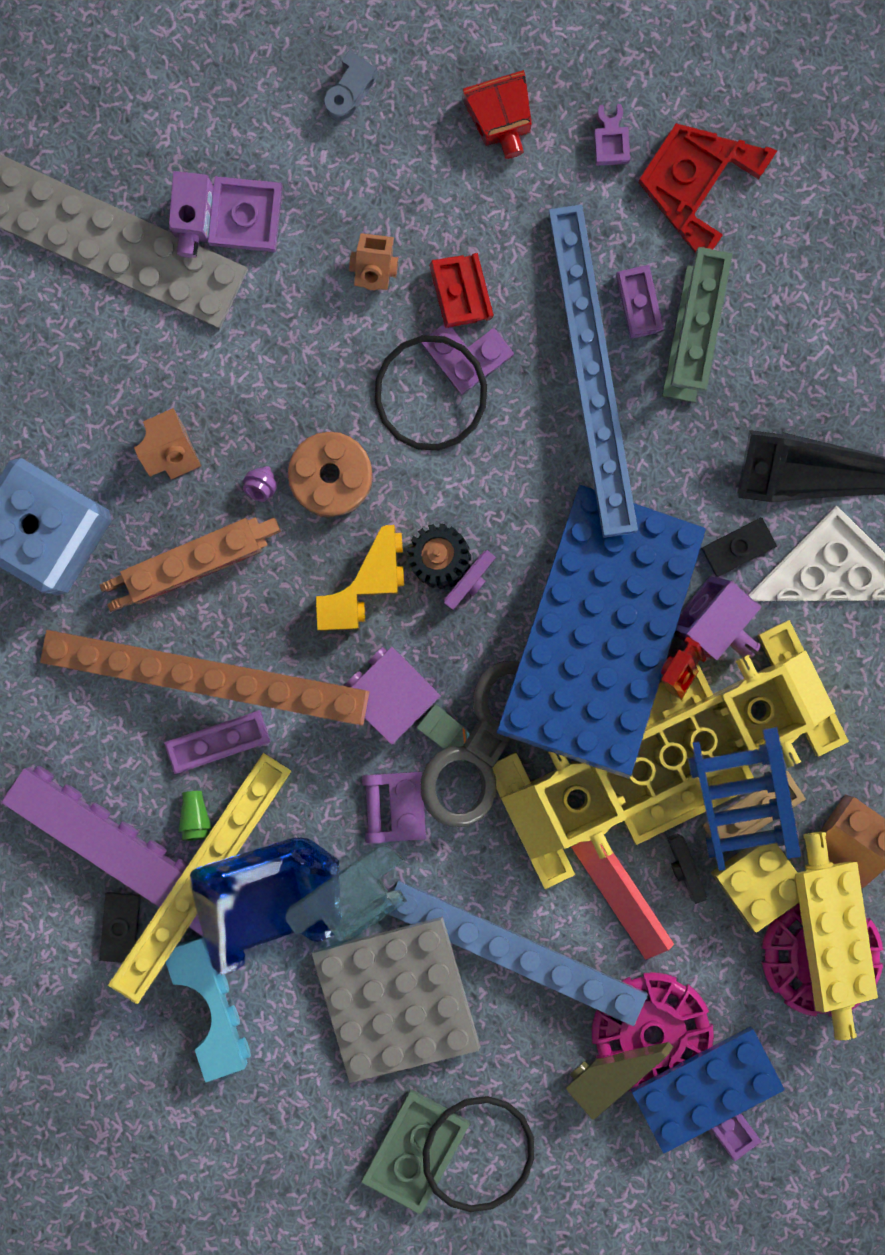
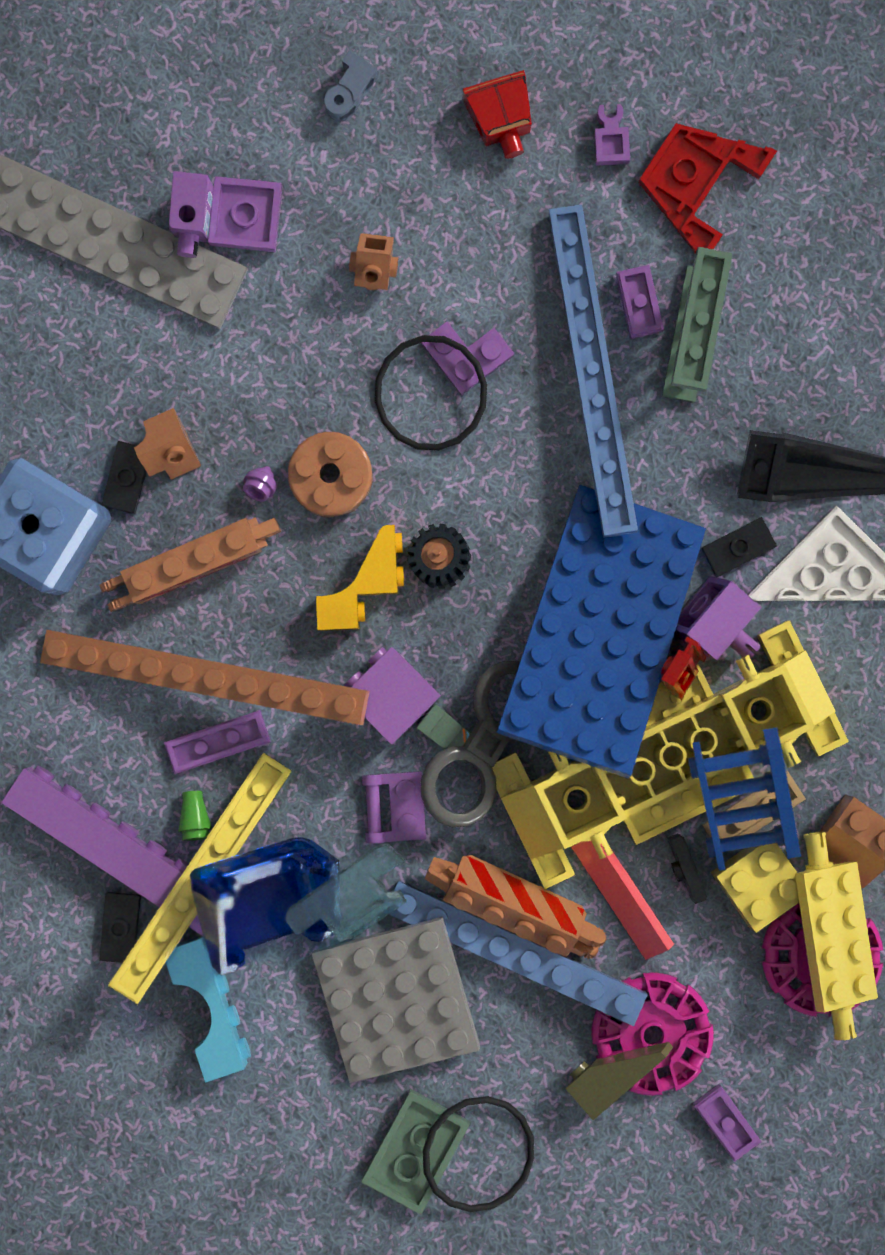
red plate [429,253,494,328] -> none
medium lavender plate [444,550,496,611] -> none
blue plate [630,1026,785,1154] -> none
none -> black plate [101,441,146,514]
none -> nougat hinge [425,855,607,959]

